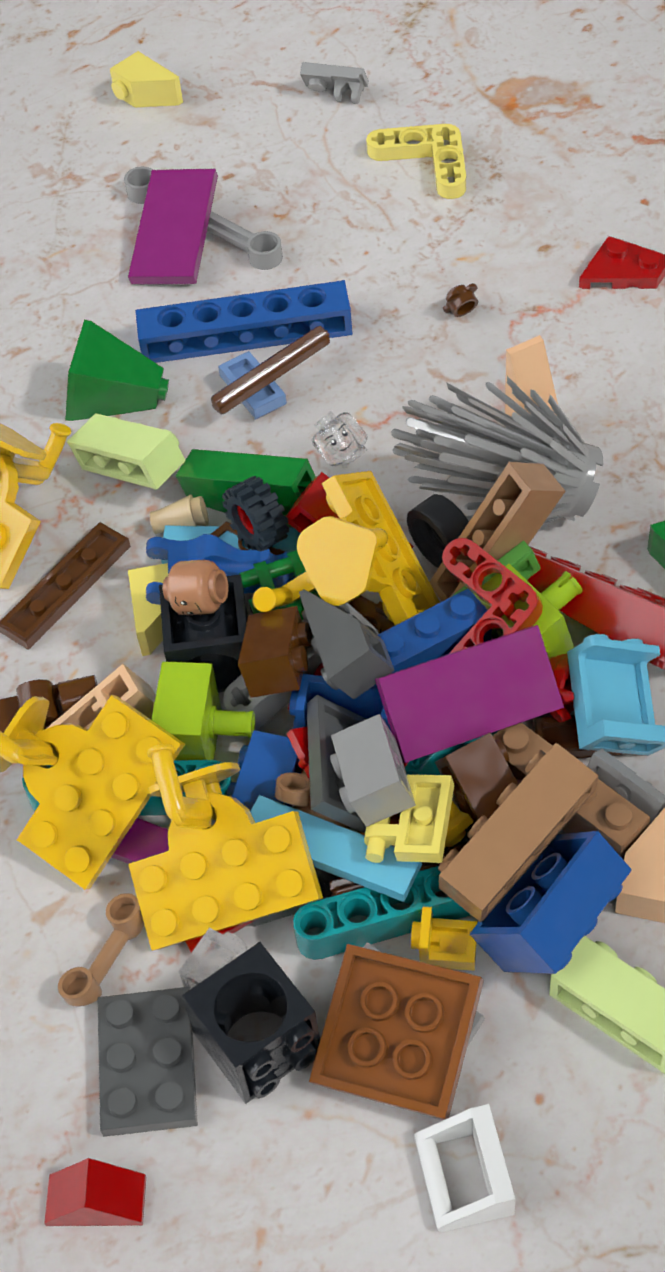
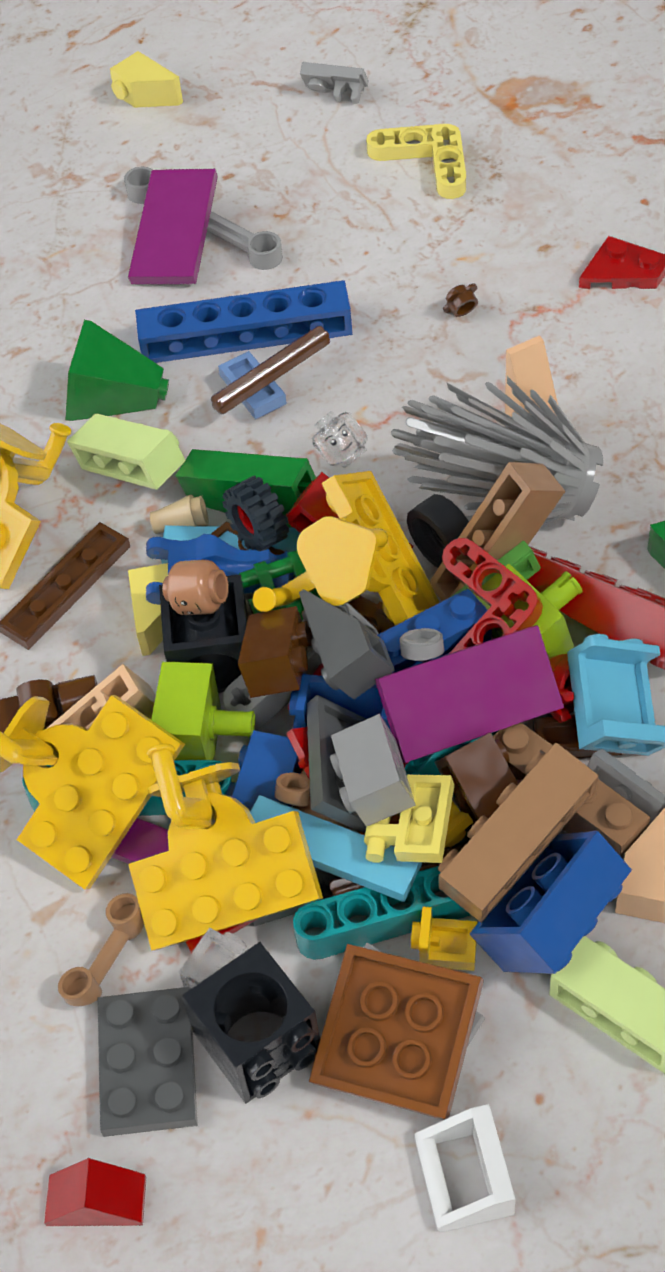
none -> light grey tile [400,628,444,662]

